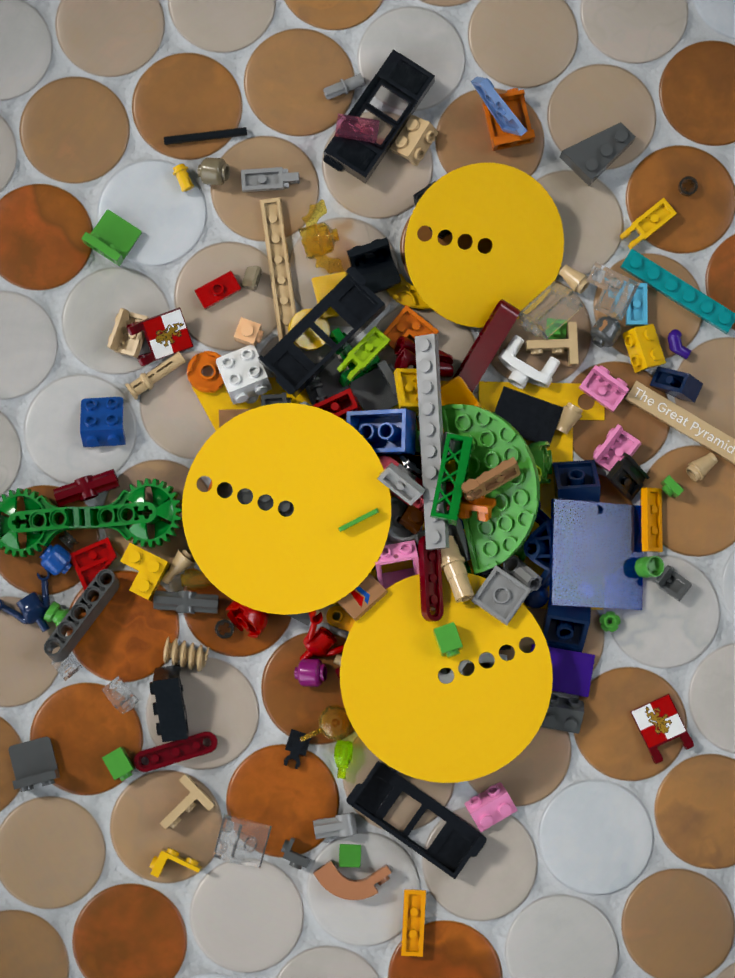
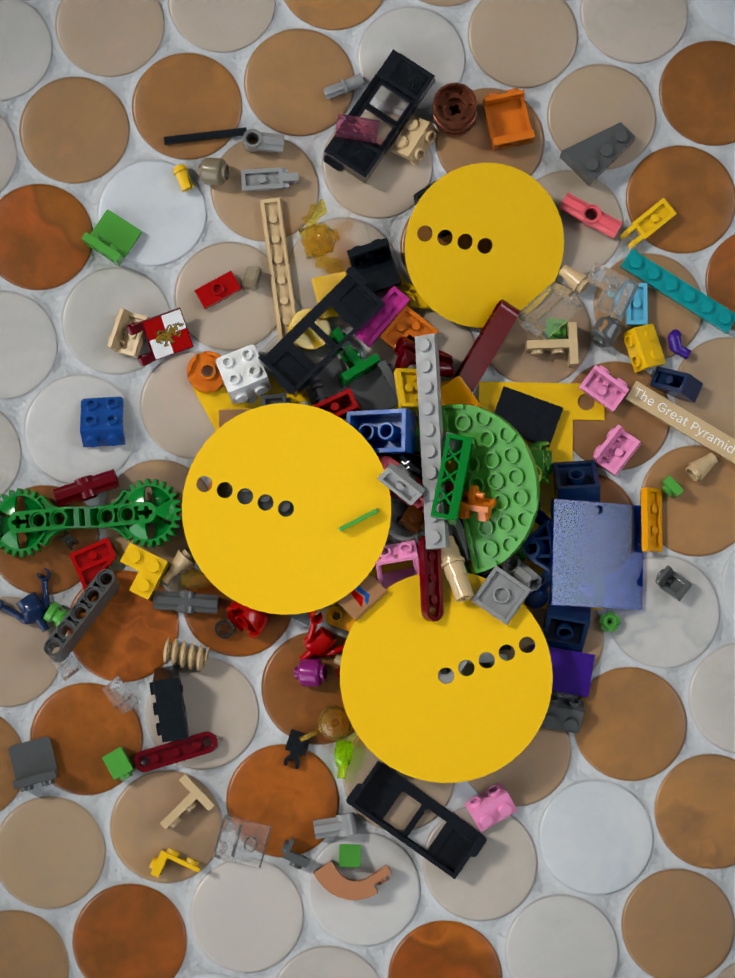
blue head [40,544,72,576] -> none
tan pin [125,351,186,400] -> none
light nougat brick [234,317,264,347] -> none
lime hinge [337,326,391,381] -> none
light orange plate [401,889,426,957] -> none
bright green brick [433,622,463,658] -> none
medium nougat hinge [461,457,521,502] -> none
medium blue wing [471,76,527,136] -> none
white connector [498,335,560,389] -> none
tan cone [556,402,583,435] -> none
black plate [606,452,650,501] -> none
flag [630,694,694,764] -> none
bright green wheel [635,556,664,578] -> none
clear smoke bush [678,176,698,196] -> none
none -> light grey piece [243,129,285,154]
none -> dark pink plate [357,286,410,348]
none -> copper wheel [433,83,477,137]
none -> coral piece [559,193,623,239]

